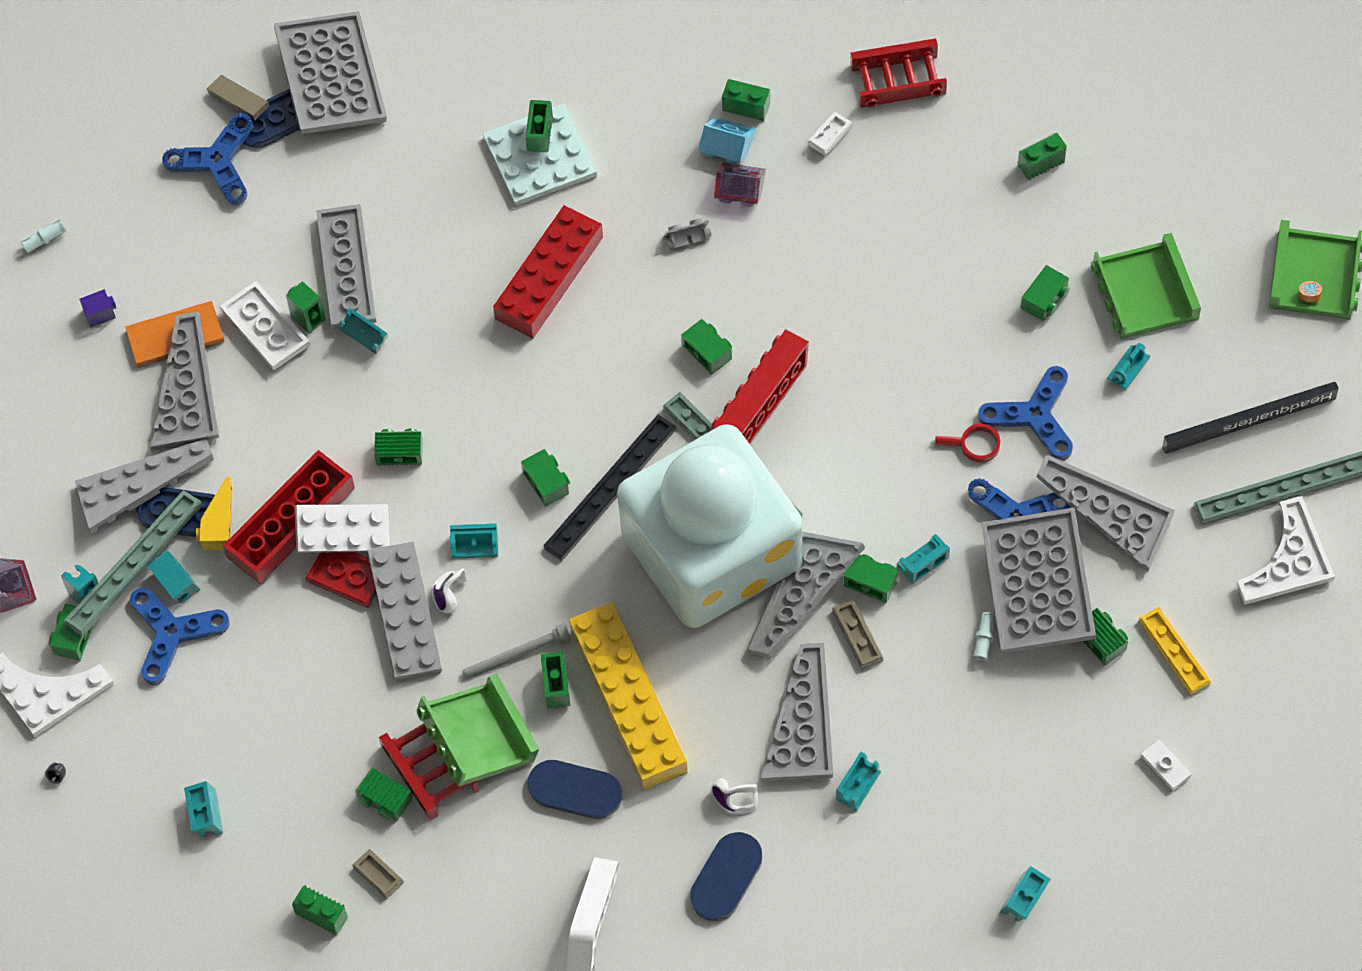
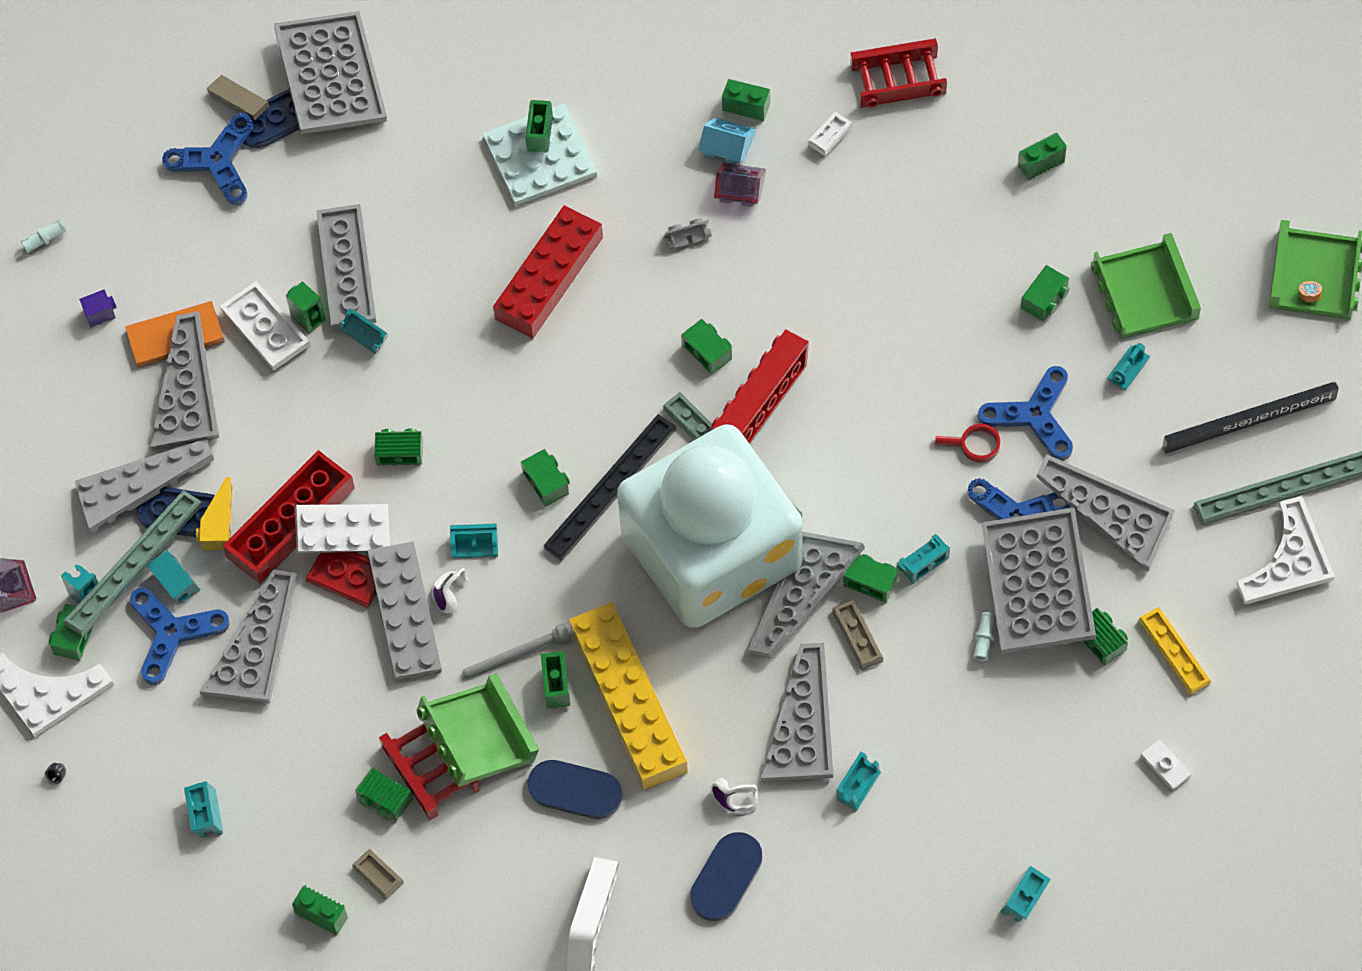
none -> light grey wing [199,570,297,704]

